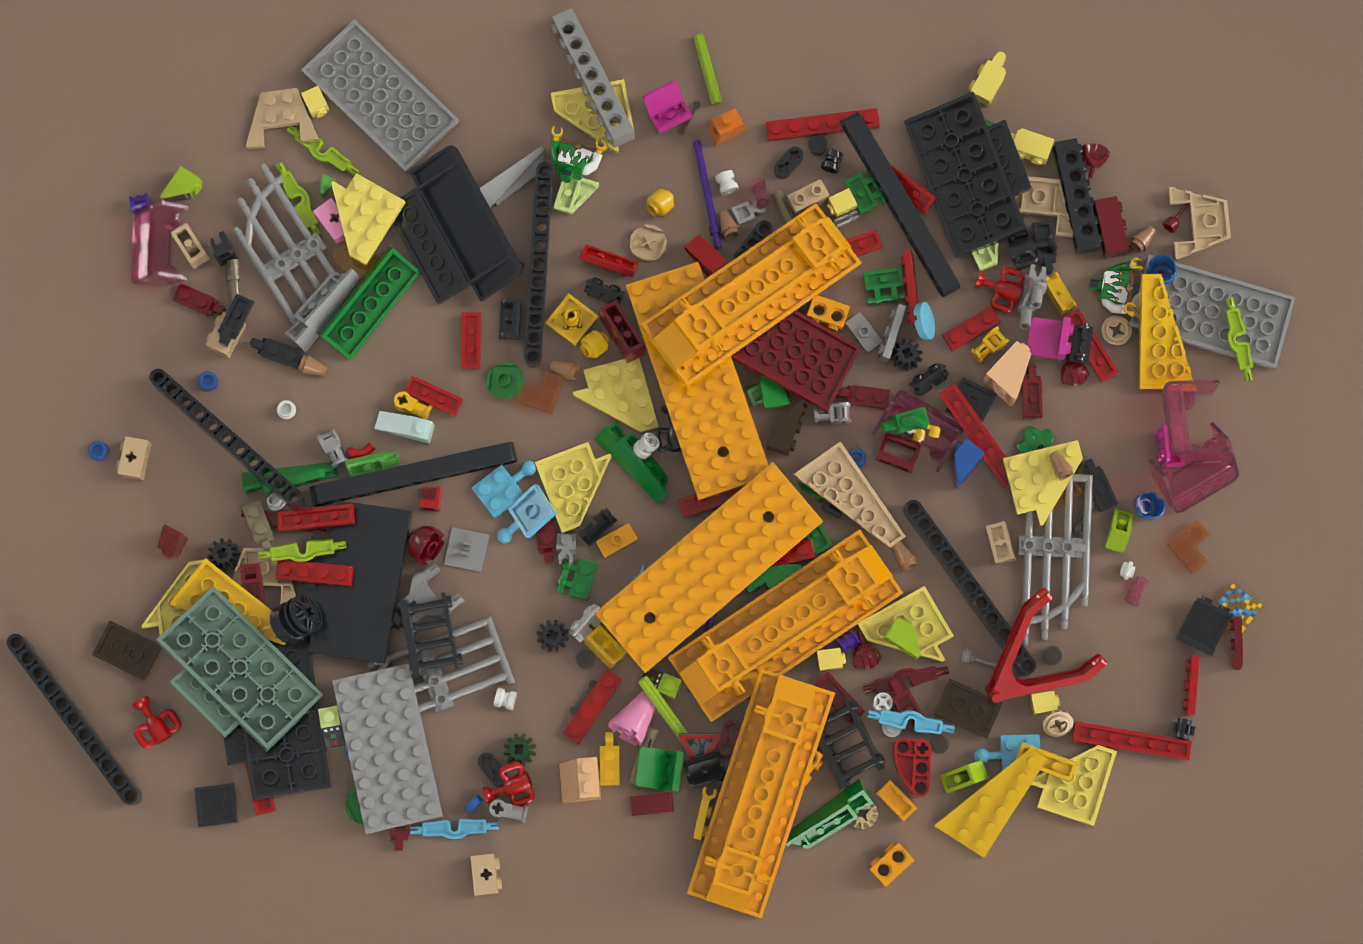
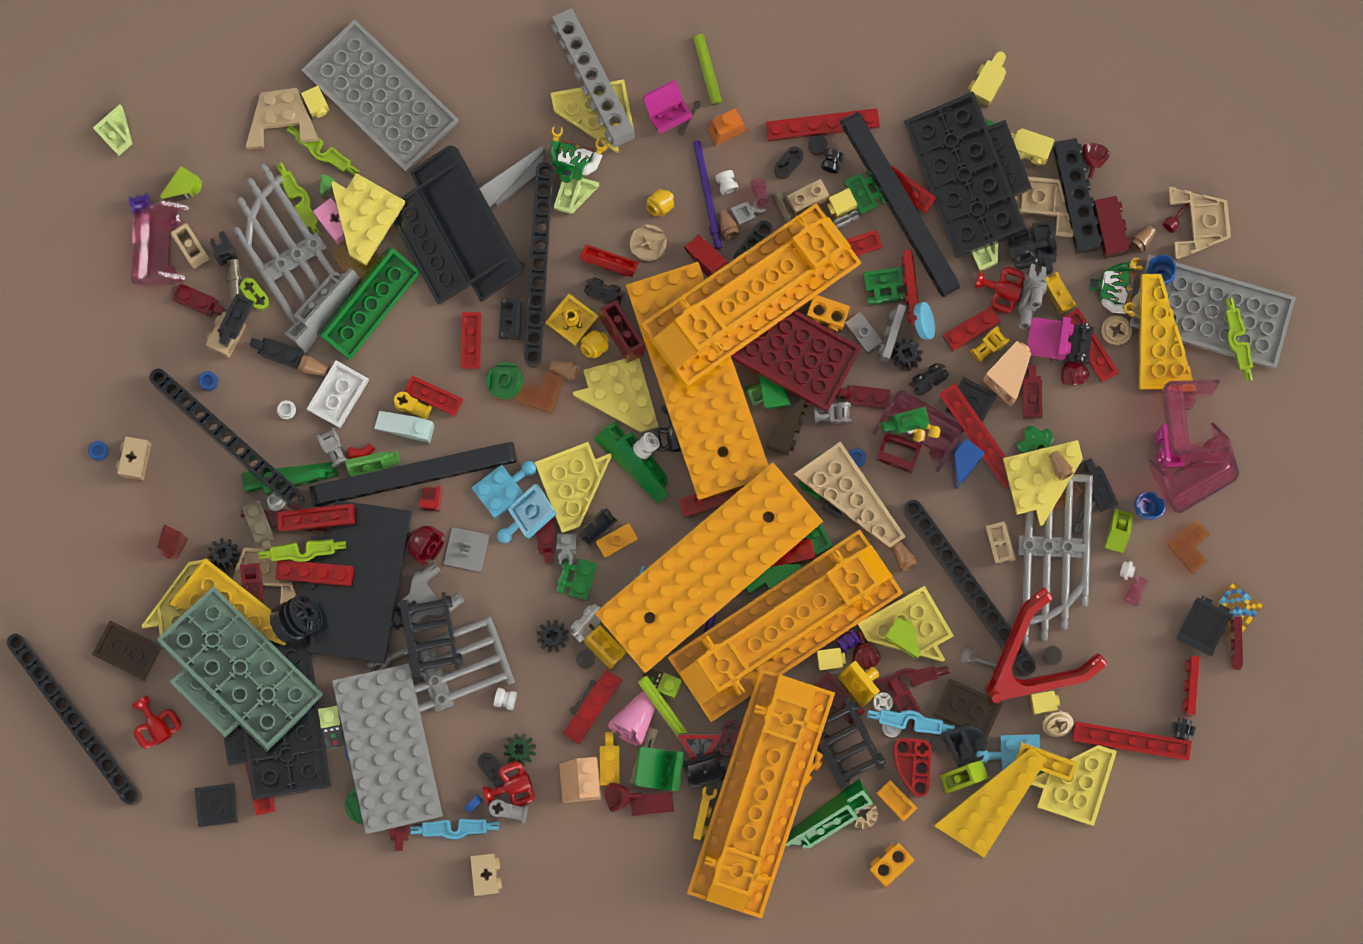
none -> yellowish green wing [93,104,133,156]
none -> lime beam [240,278,270,311]
none -> white plate [307,361,369,428]
none -> dark red piece [605,783,642,812]
none -> yellow tile [837,661,880,707]
none -> black slope [944,723,987,768]

